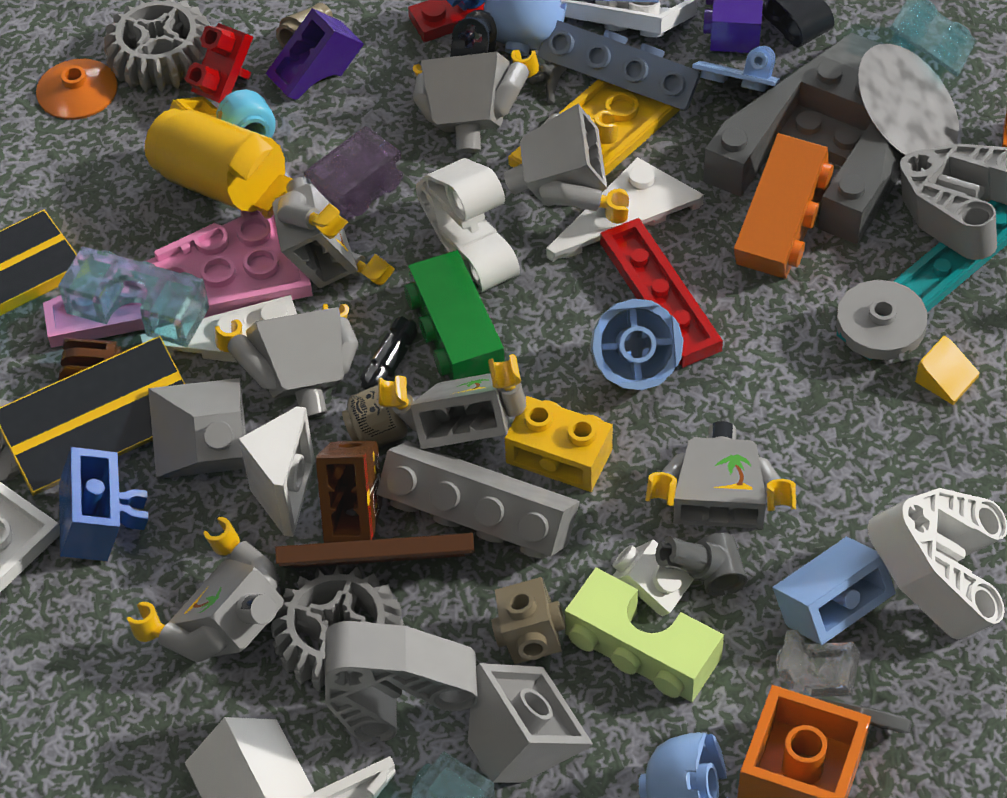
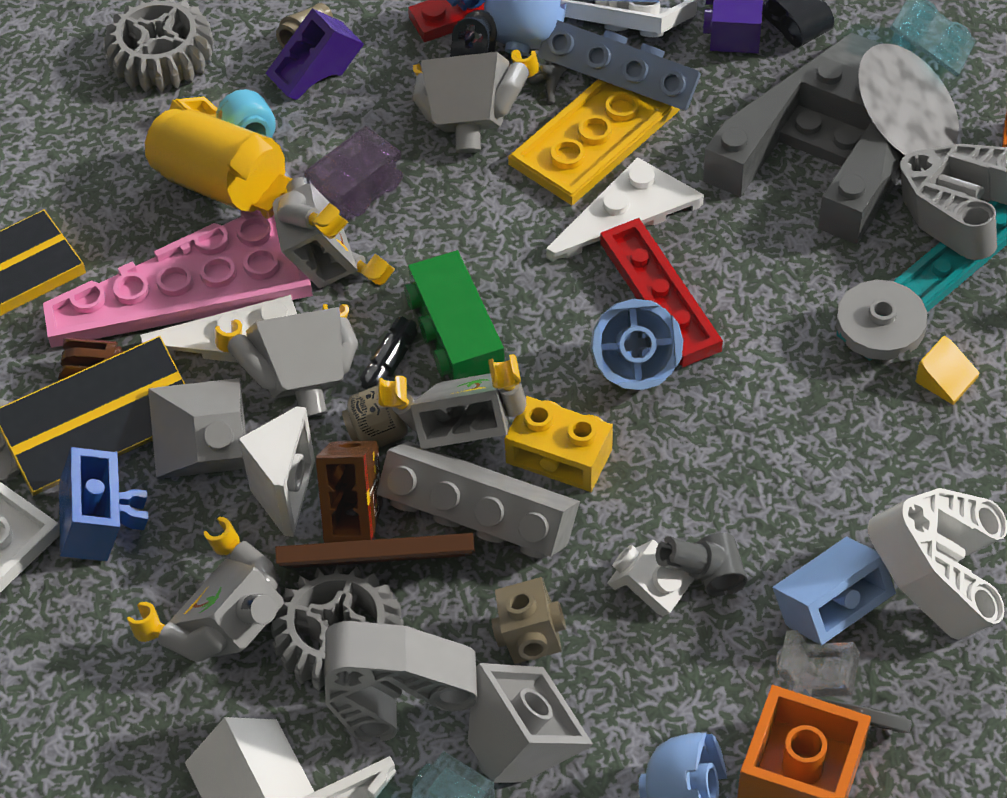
orange dish [36,59,118,120] -> none
clear light blue arch [58,246,209,347] -> none
red hips [185,23,253,103] -> none
white connector [416,158,520,293] -> none
light grey torso [504,104,629,224] -> none
yellowish green arch [565,568,724,702] -> none
light grey torso [645,421,796,529] -> none
light blue hinge [692,46,780,92] -> none
orange wedge [734,133,834,279] -> none

